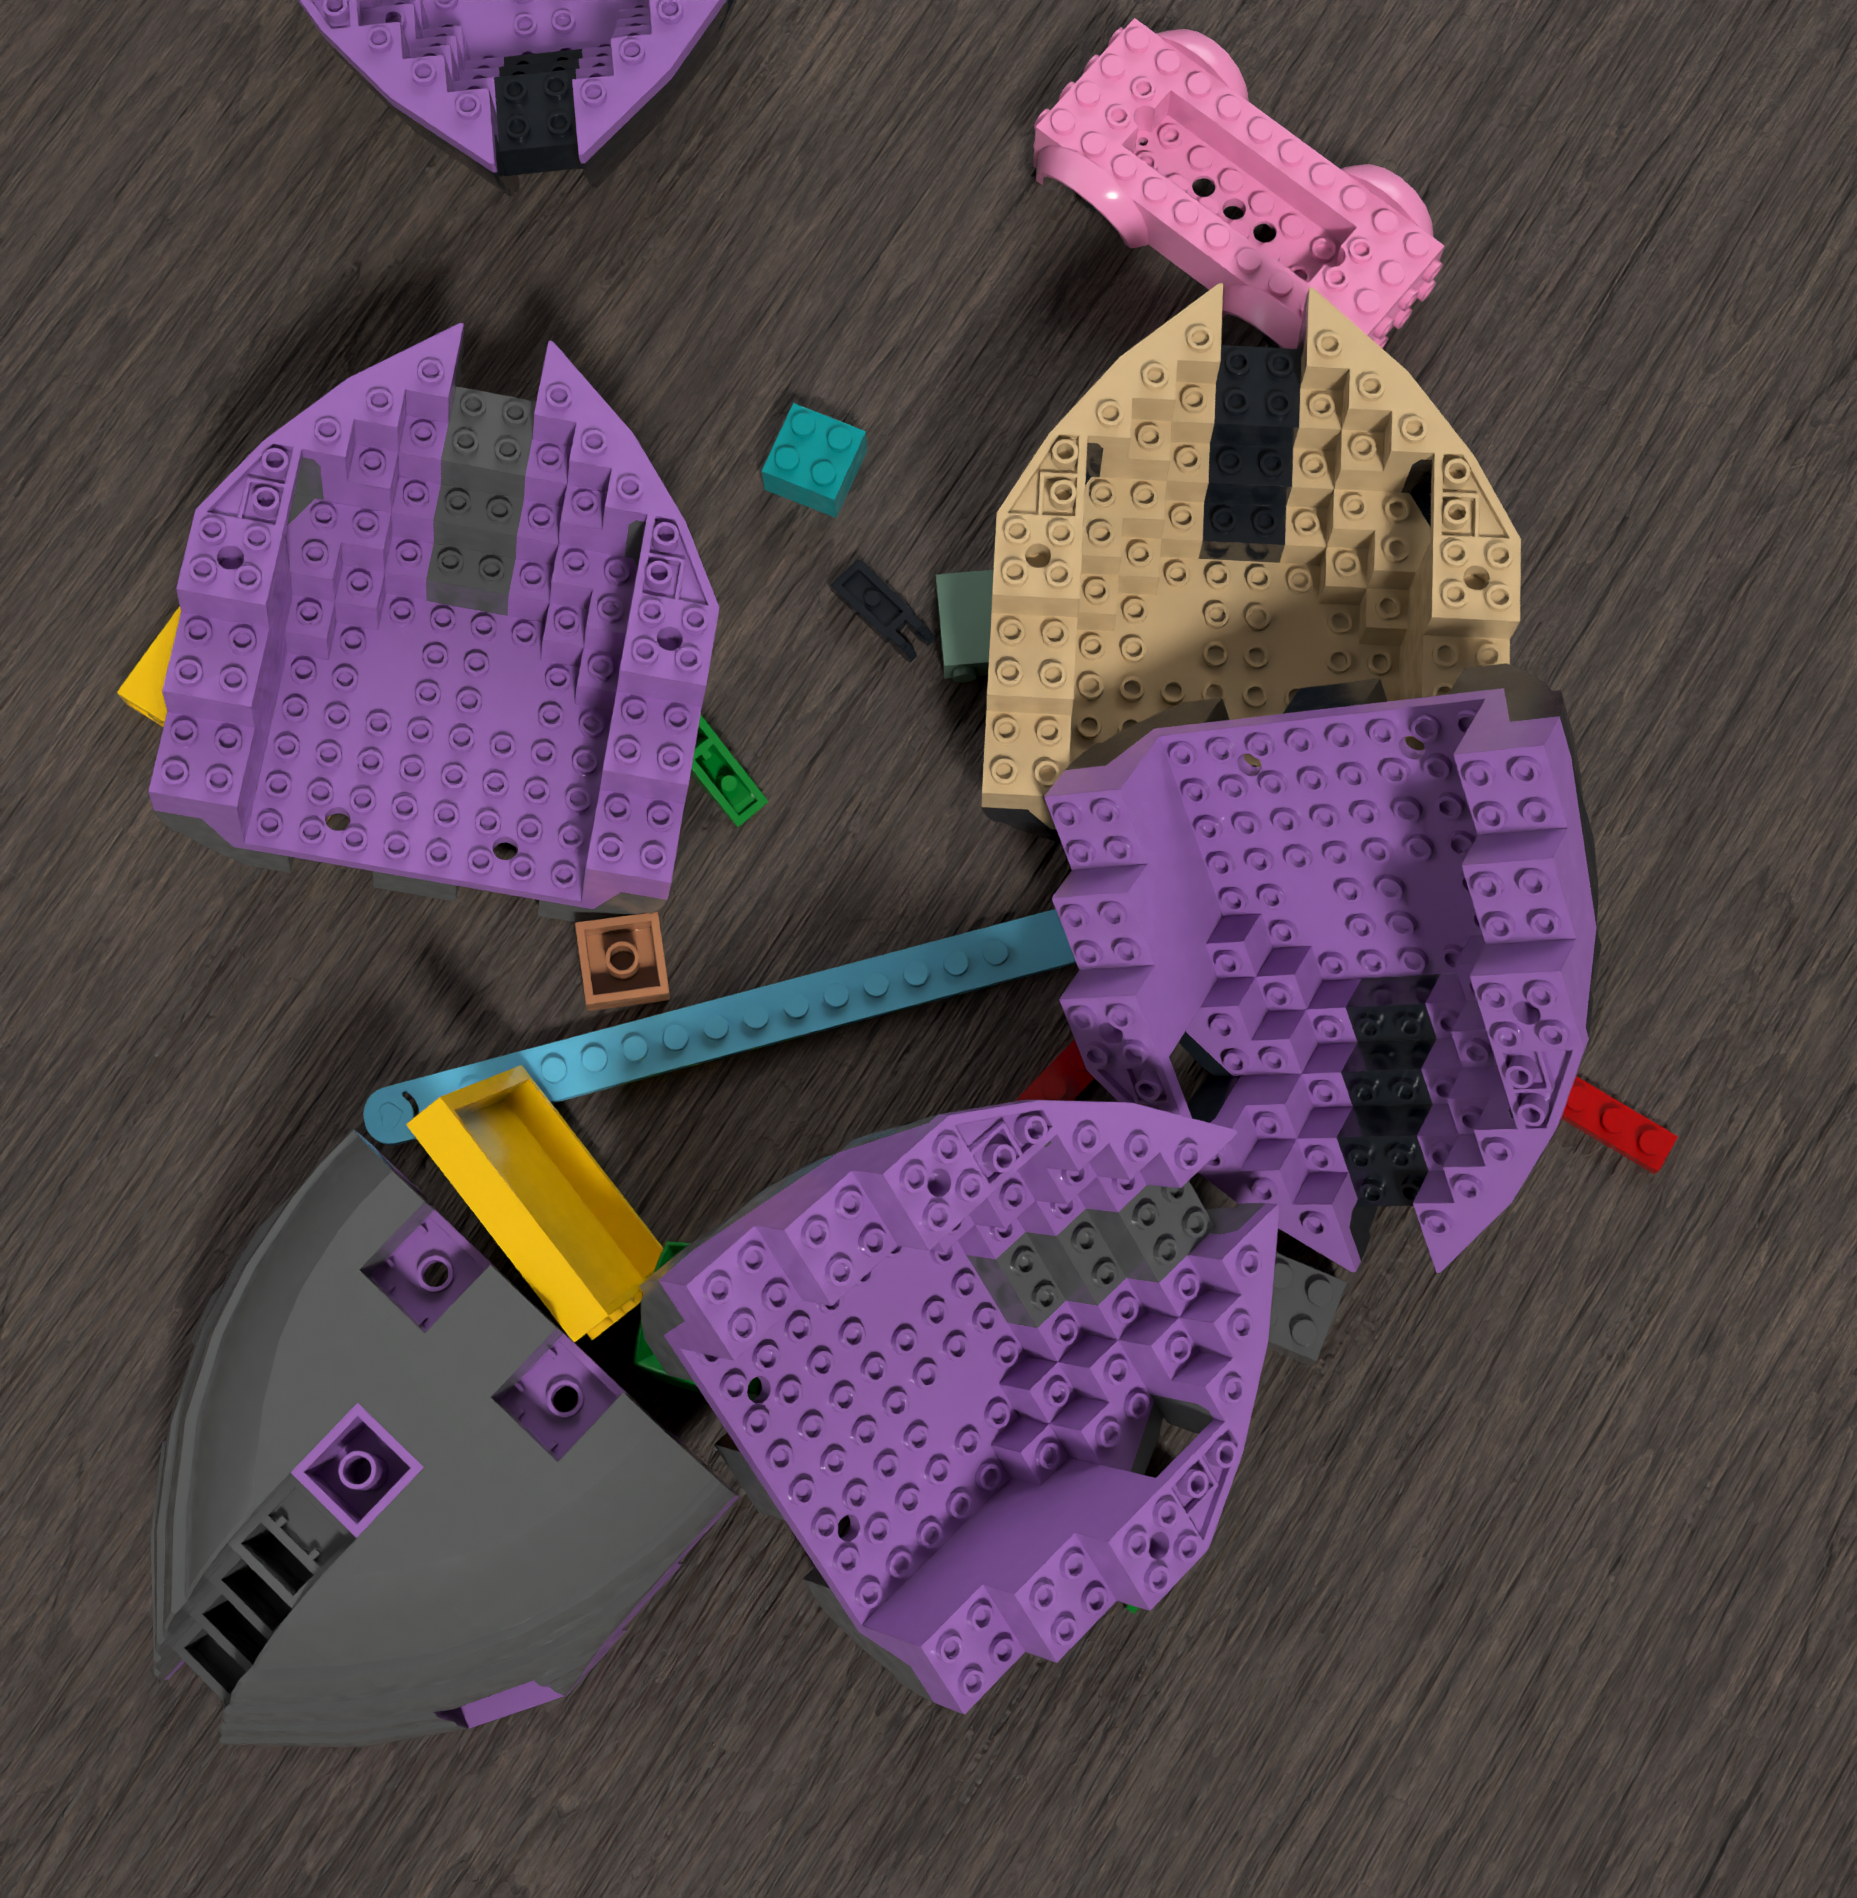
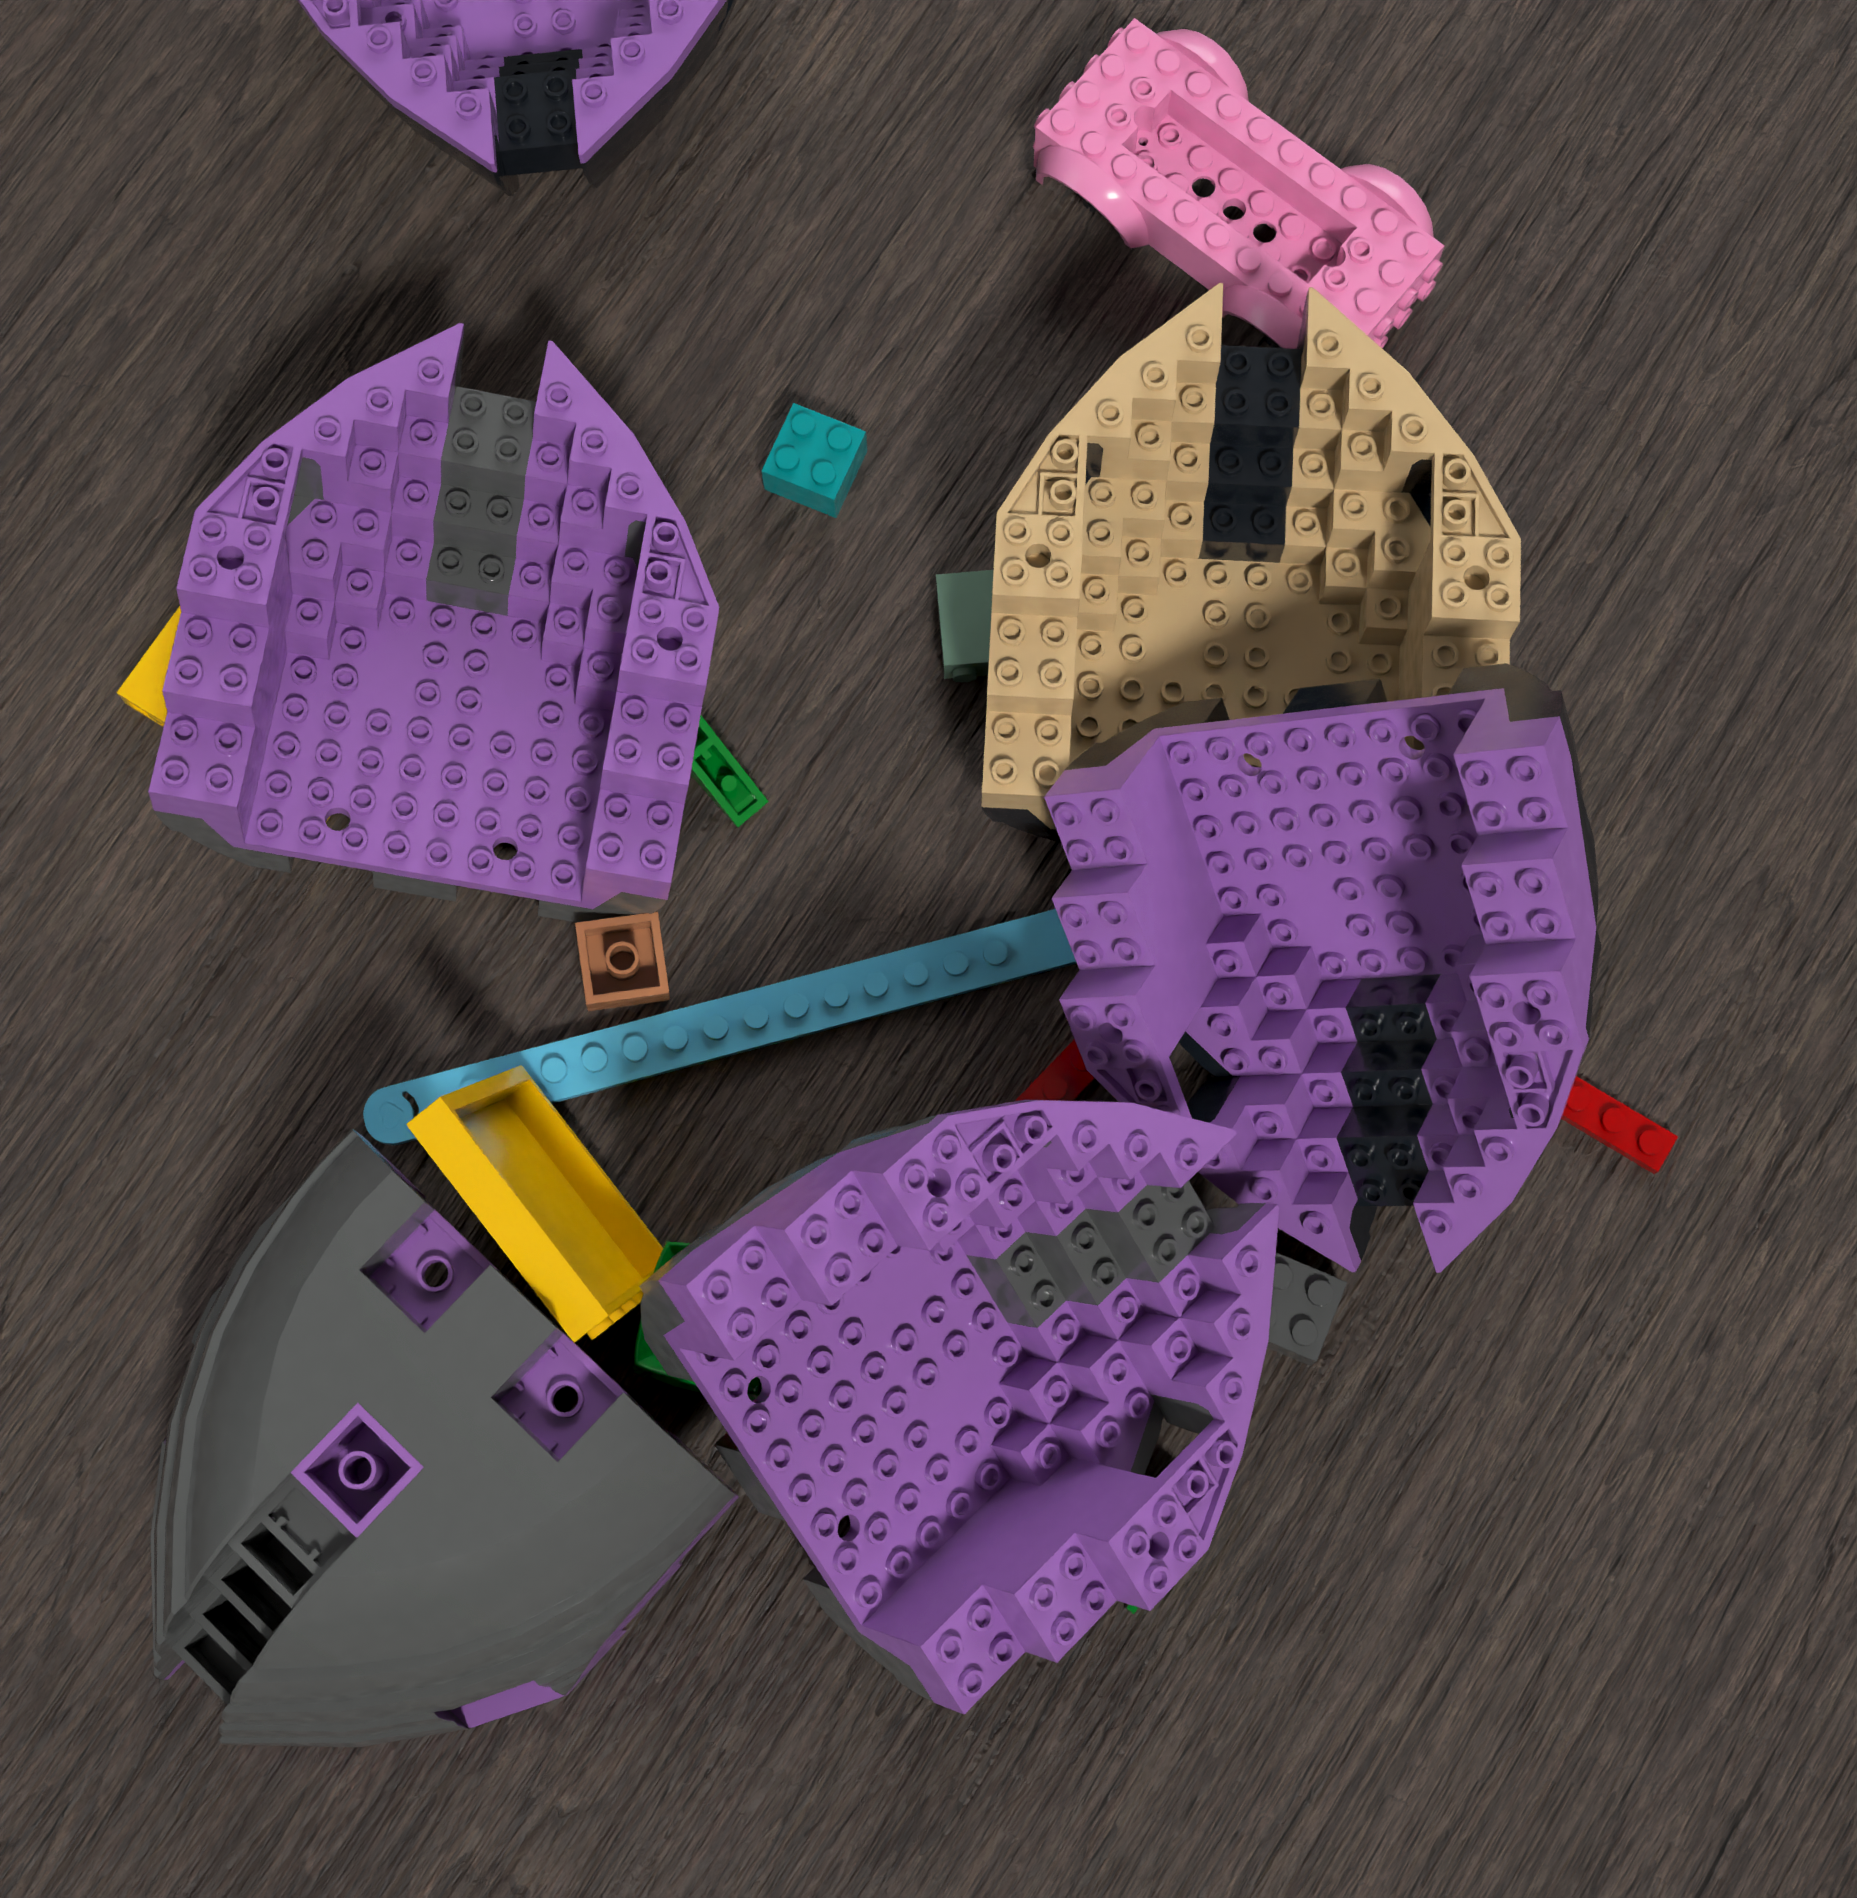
black hinge [830,559,935,663] -> none

